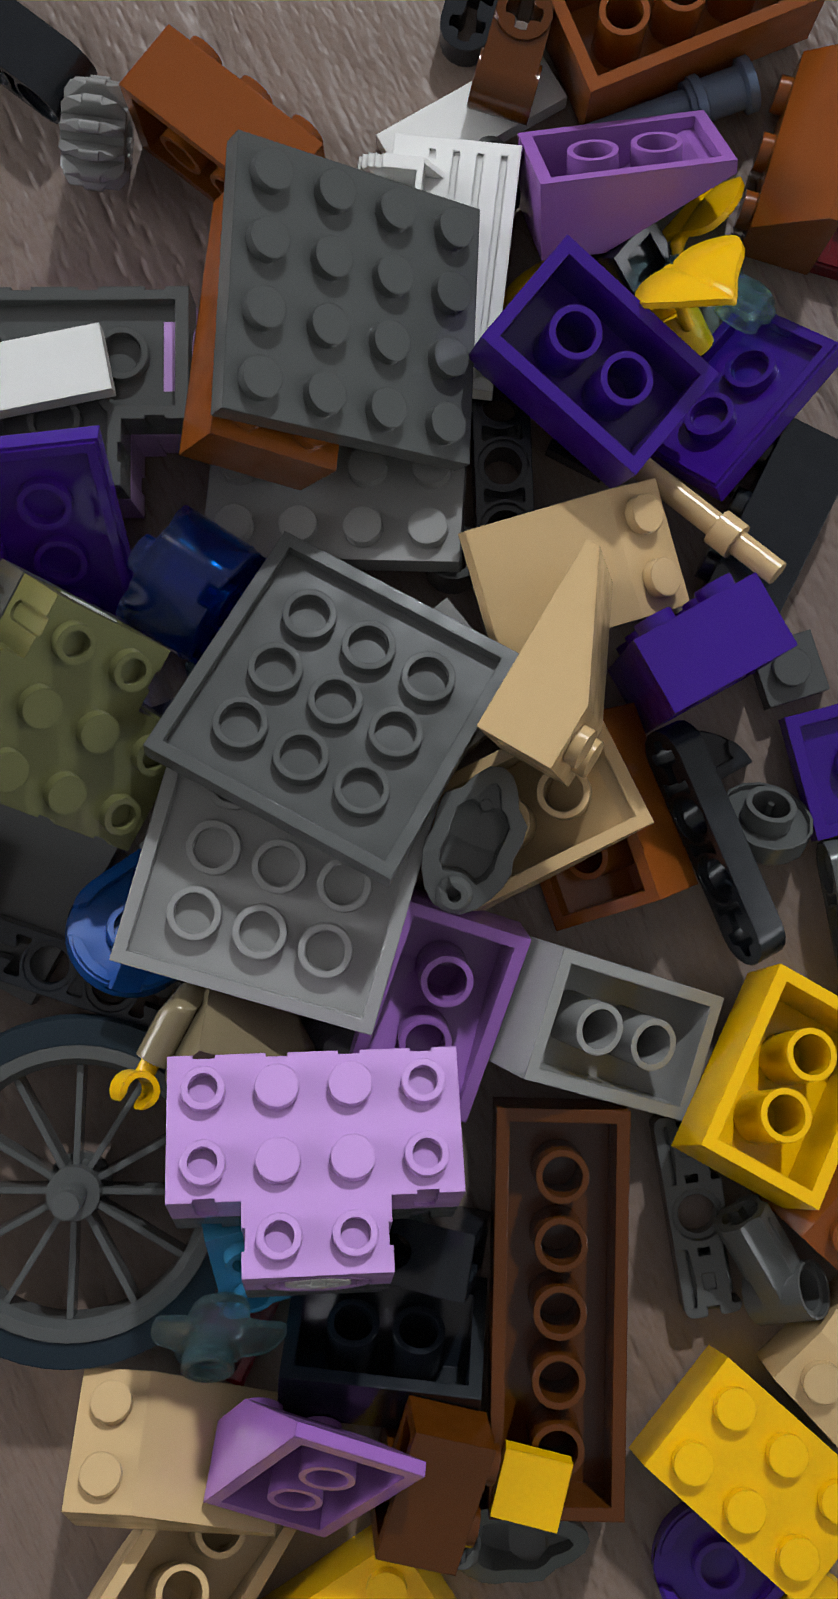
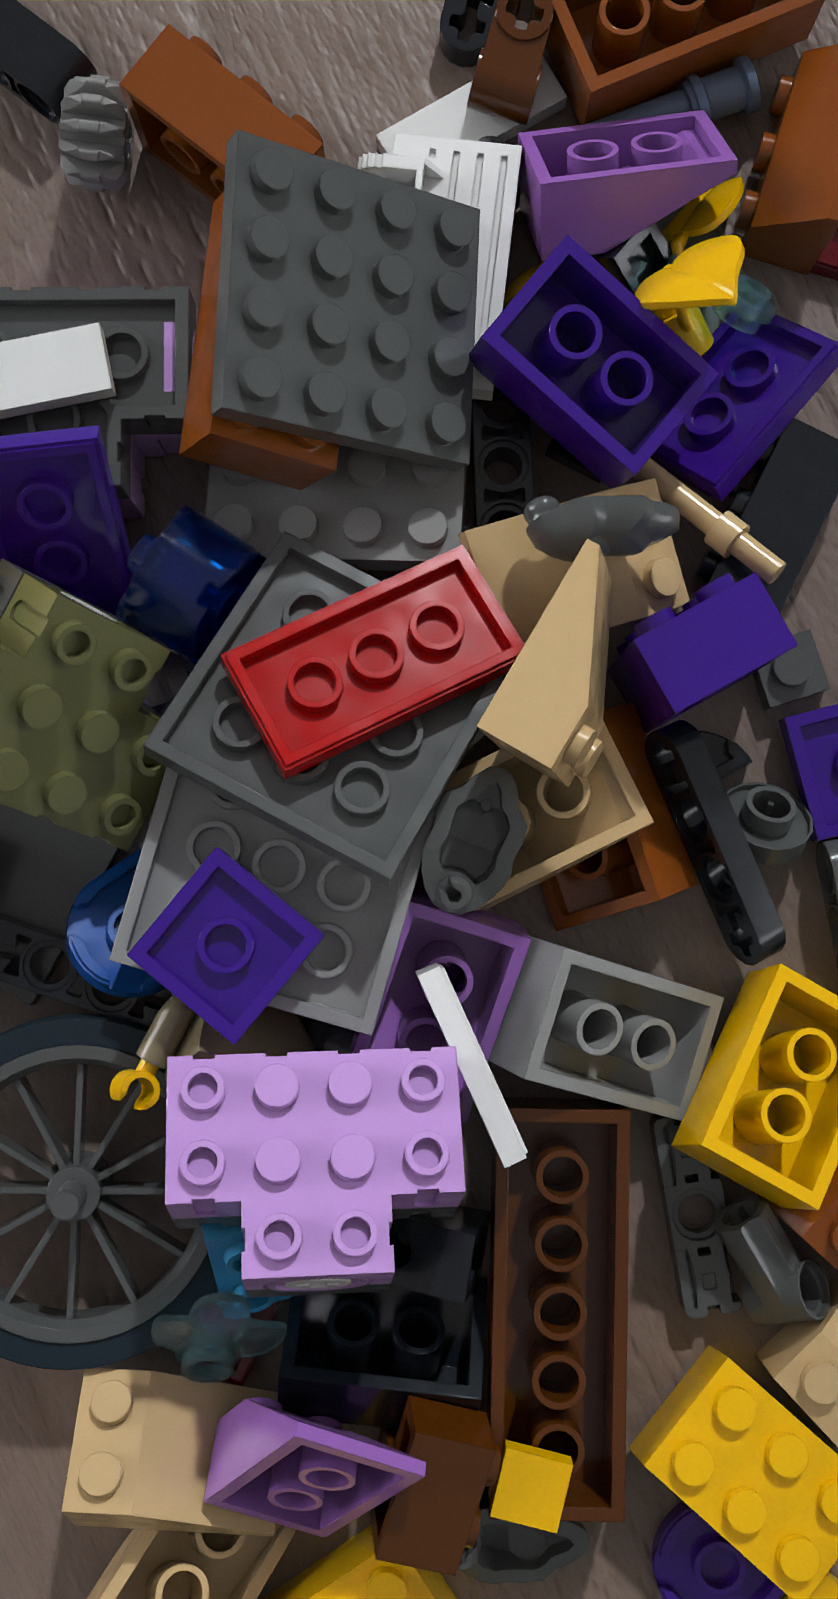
none -> dark purple plate [127,847,325,1045]
none -> red tile [220,545,525,780]
none -> white tile [415,962,528,1168]
none -> dark grey arm [523,495,680,562]

